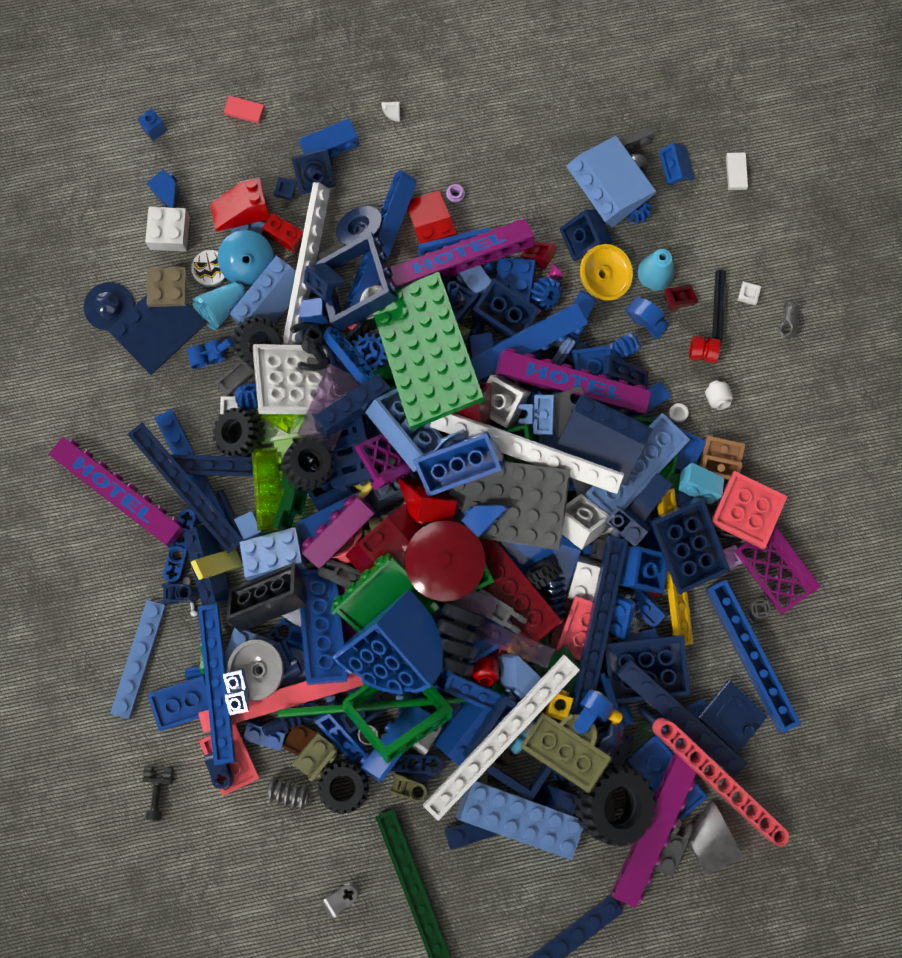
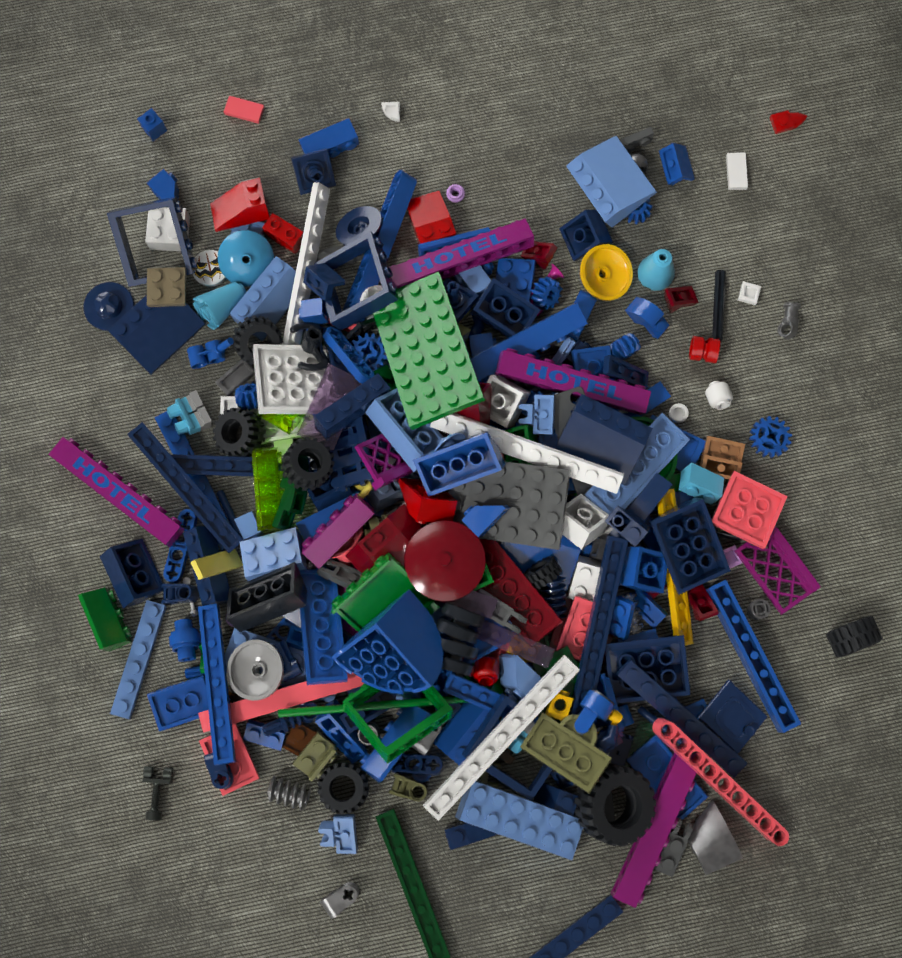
slope [223,669,249,715] -> none
dark blue plate [274,177,297,201] -> none
none -> green slope [78,587,132,652]
none -> dark blue slope [100,539,163,608]
none -> dark blue window [107,196,198,287]
none -> medium azure hips [167,390,212,435]
none -> blue piece [169,619,201,662]
none -> medium blue plate [319,814,358,854]
none -> dark red slope [687,585,719,621]
none -> blue gear [749,416,792,458]
none -> red plate [770,110,807,134]
none -> black tyre [826,616,883,657]

